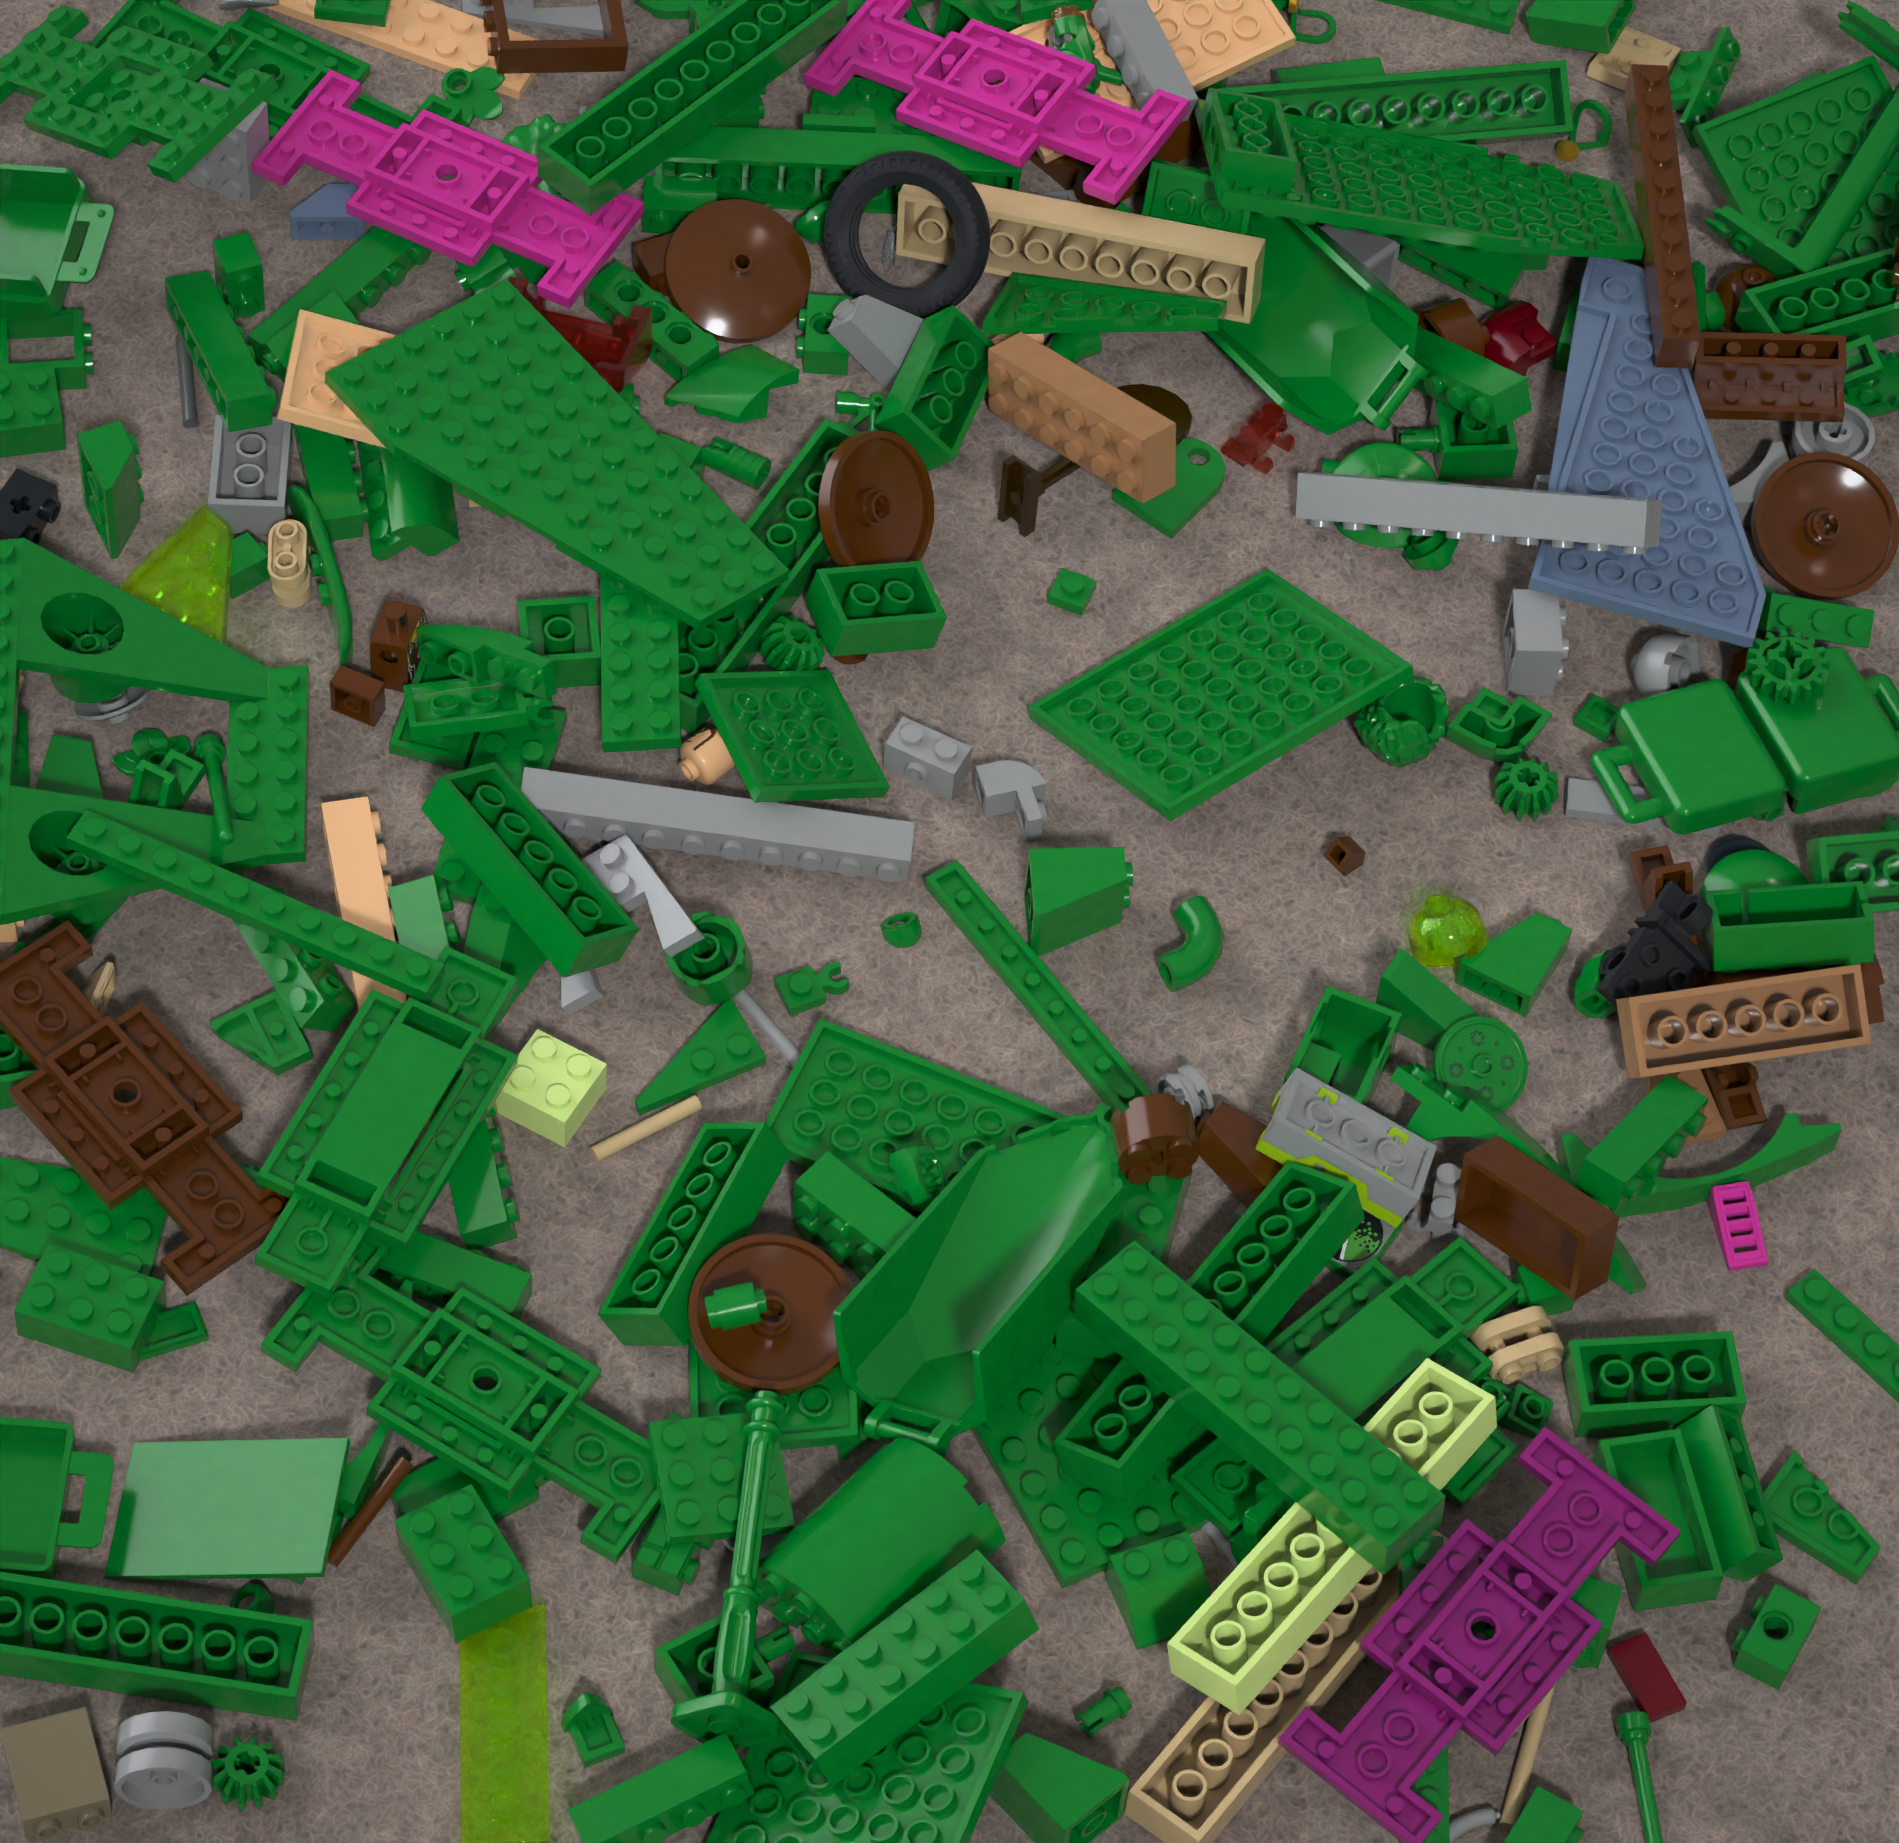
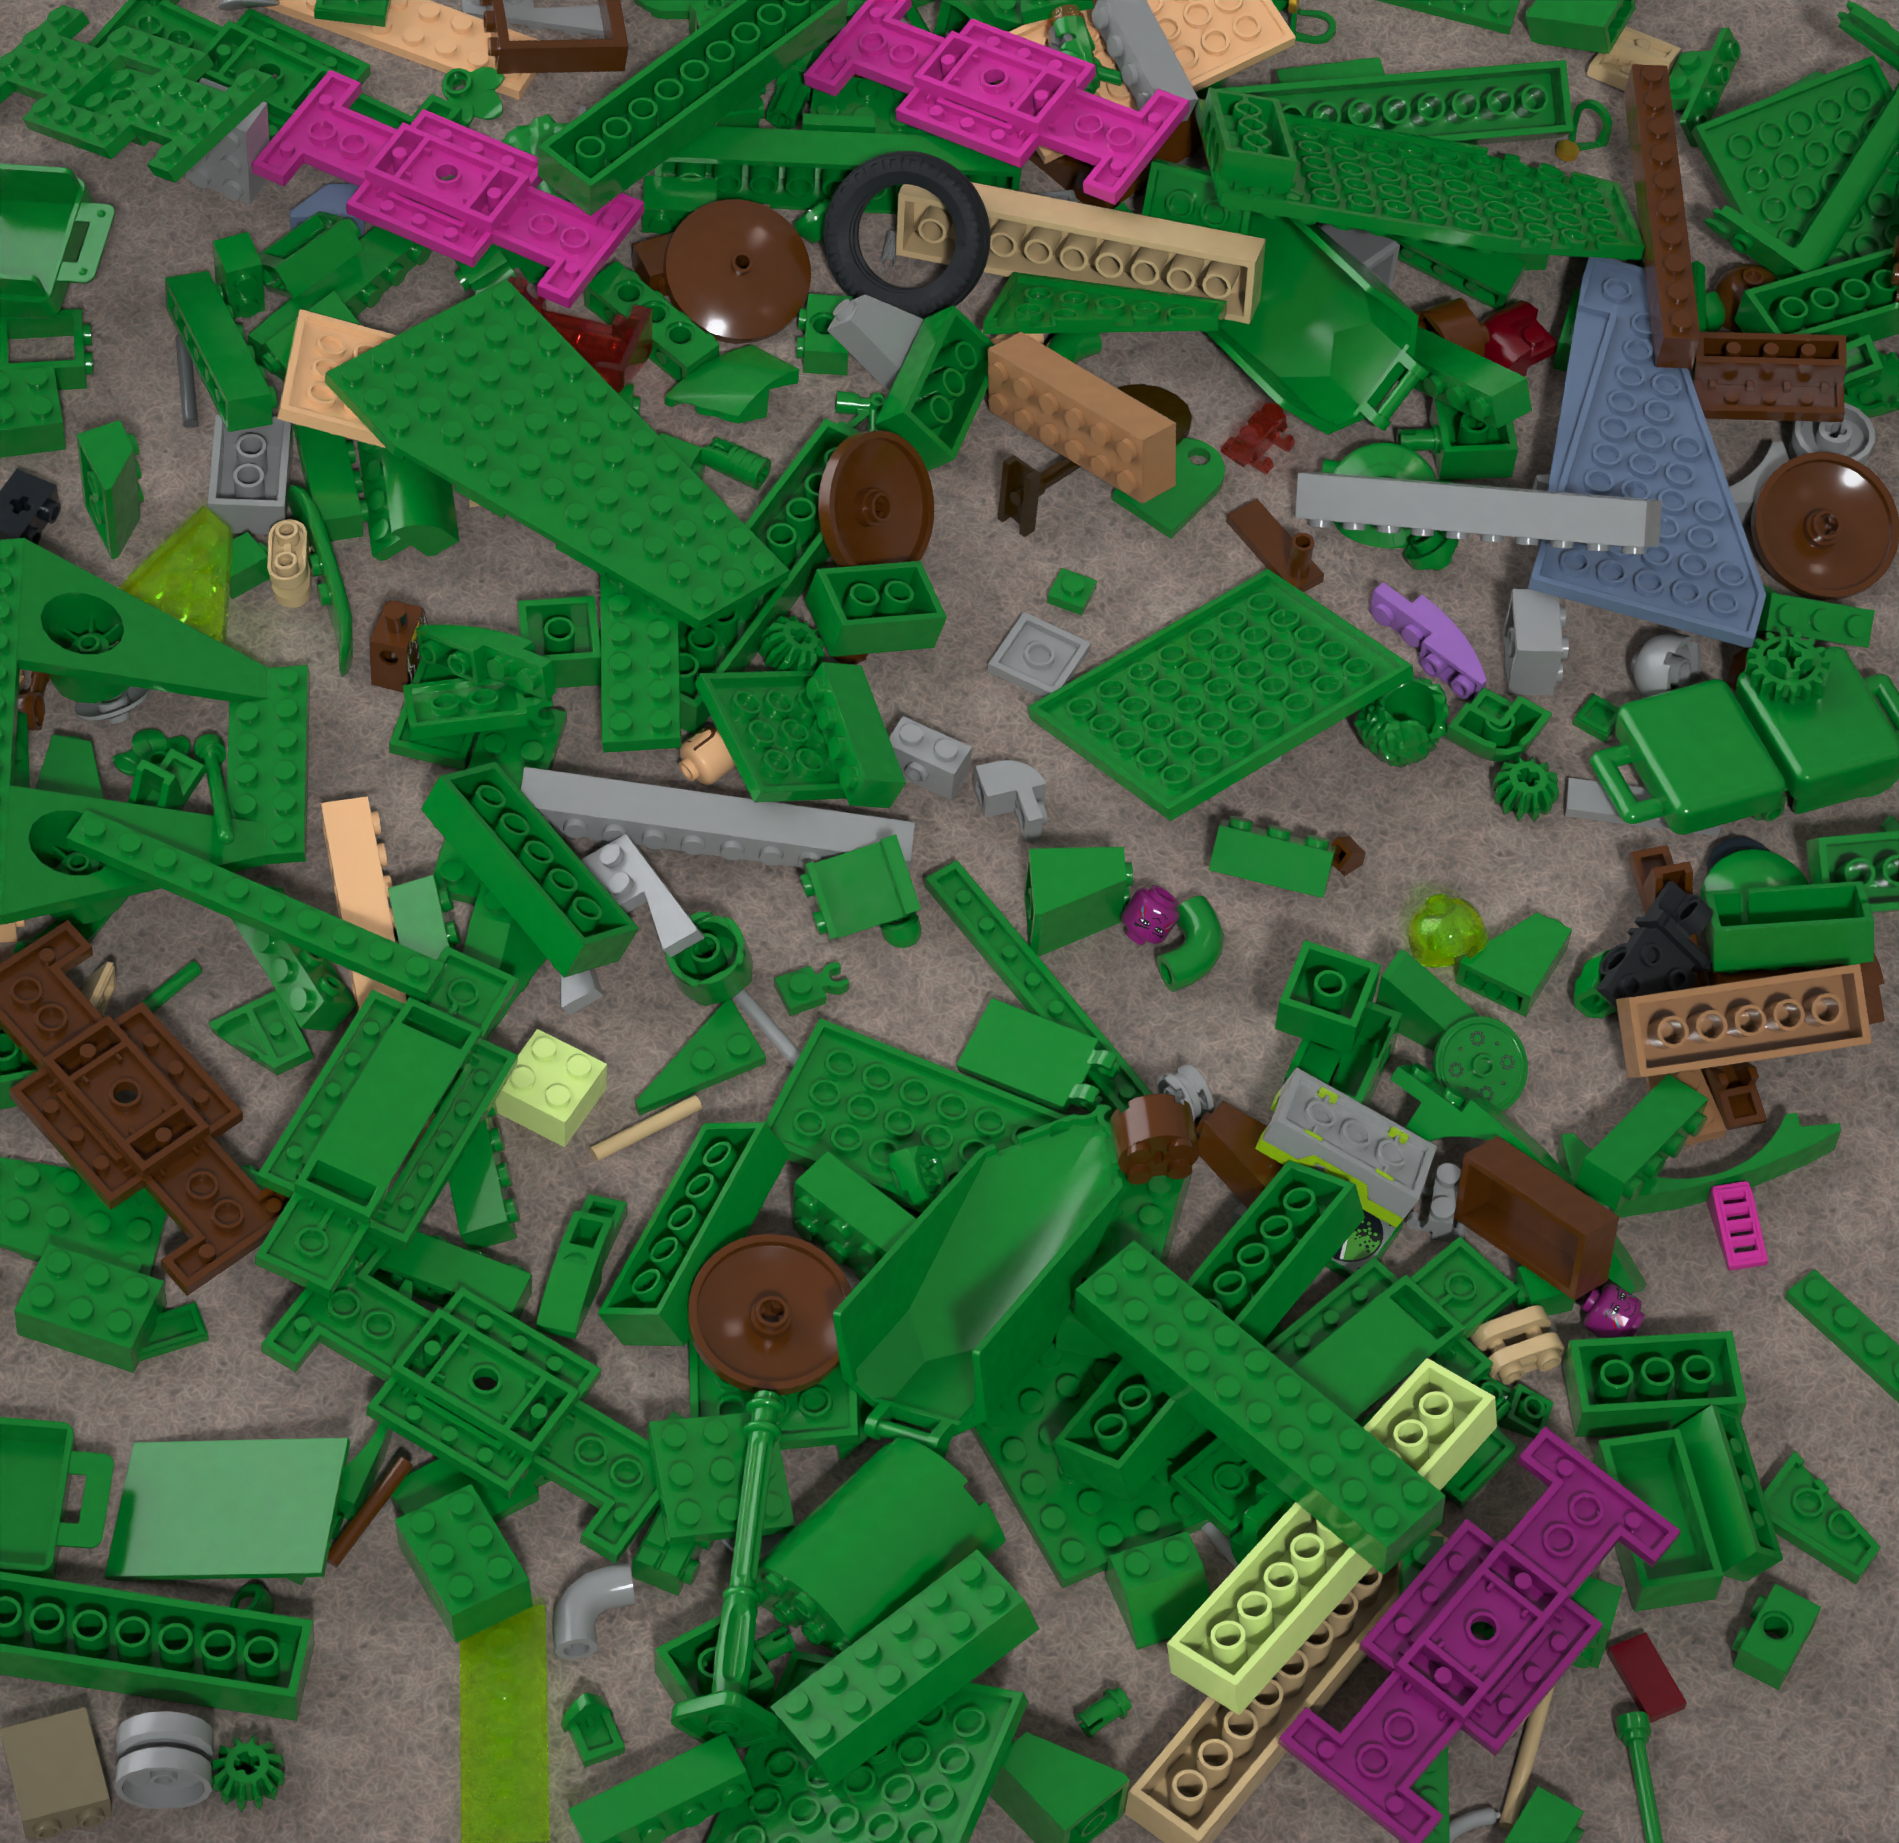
reddish brown piece [330,665,386,727] -> none
green brick [704,1281,768,1331] -> none
none -> reddish brown bar [18,671,50,731]
none -> green bar [141,961,202,1013]
none -> green window [258,211,364,299]
none -> green slope [536,1194,628,1339]
none -> light grey cylinder [553,1563,635,1660]
none -> green piece [766,42,829,129]
none -> green panel [800,834,921,942]
none -> green brick [805,662,906,808]
none -> green tile [956,998,1121,1114]
none -> light grey tile [987,612,1091,698]
none -> magenta head [1121,885,1180,945]
none -> green brick [1209,816,1337,898]
none -> reddish brown piece [1226,499,1324,592]
none -> green brick [1275,940,1381,1054]
none -> medium lavender slope [1369,582,1487,702]
none -> magenta head [1581,1283,1645,1338]

